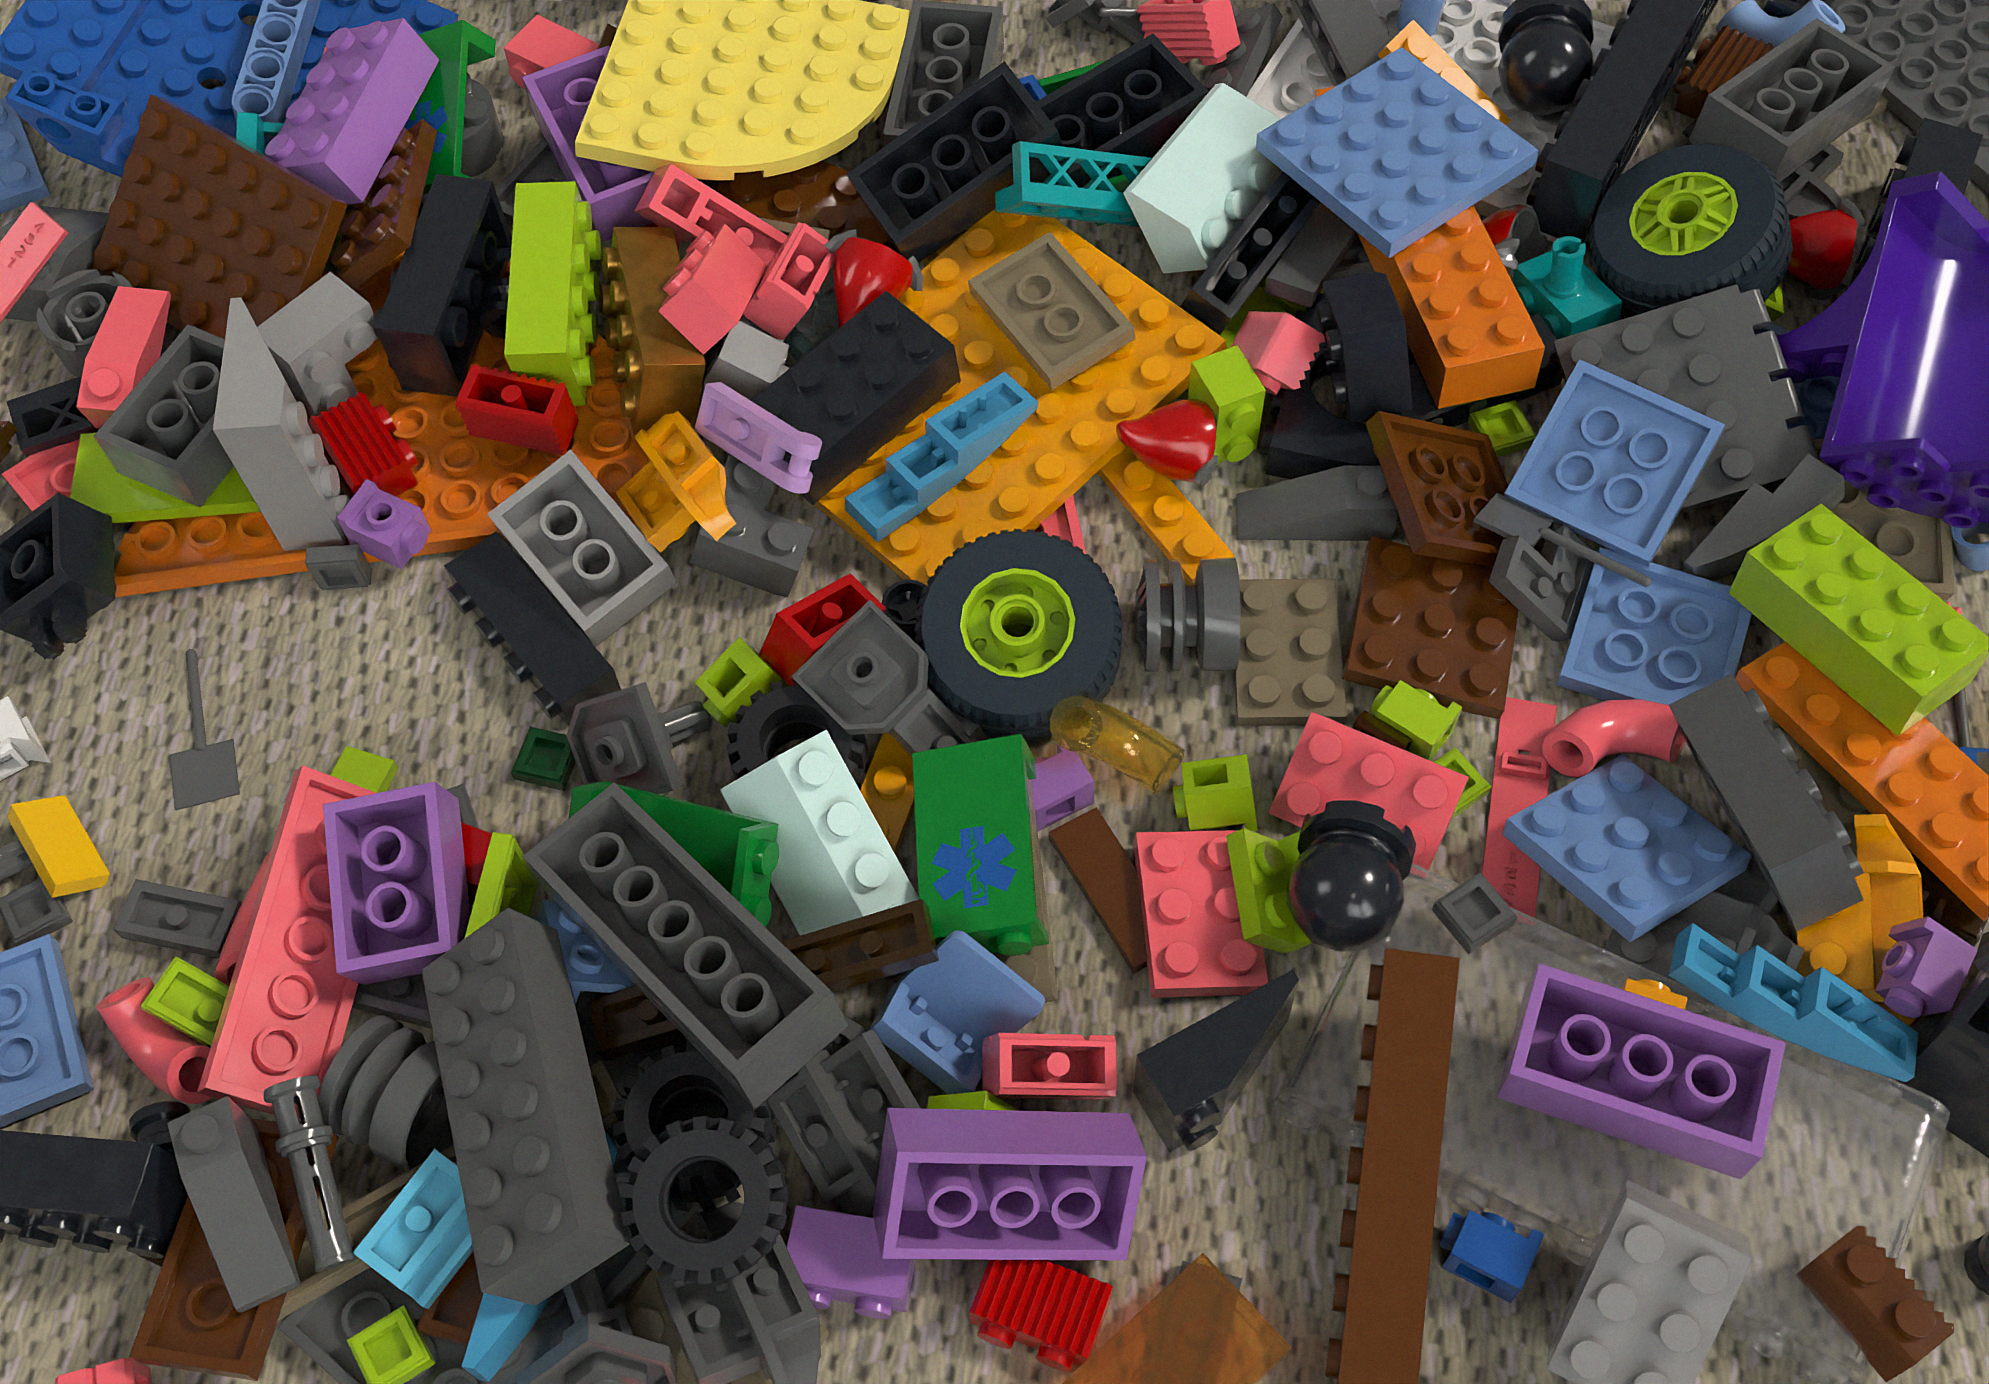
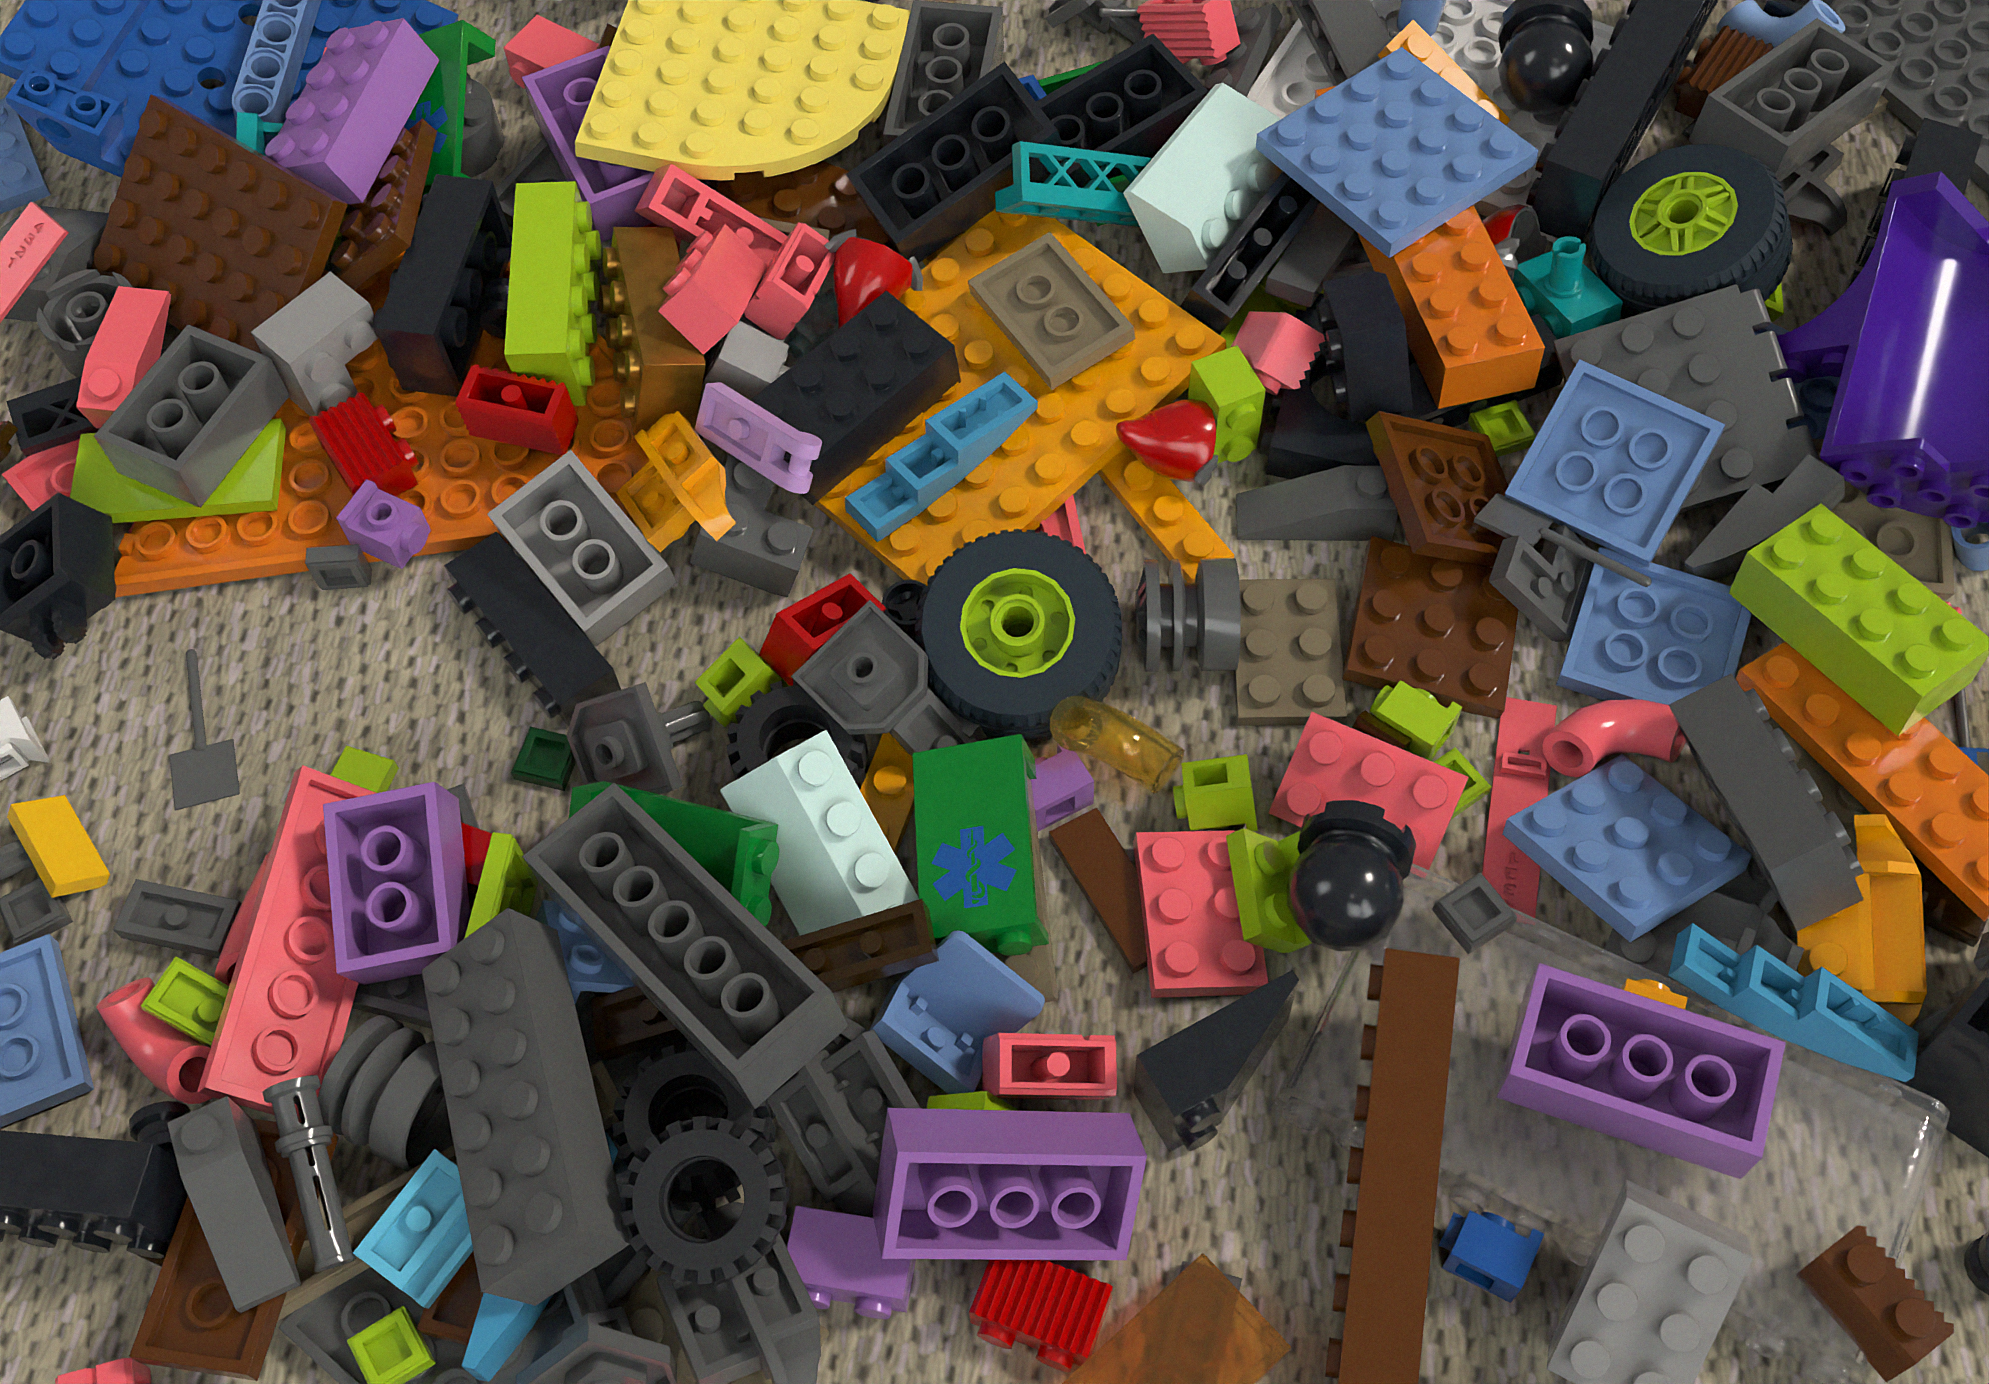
light grey slope [213,297,352,551] -> none
red hat [1787,197,1866,300] -> none
medium lavender brick [1875,917,1978,1018] -> none

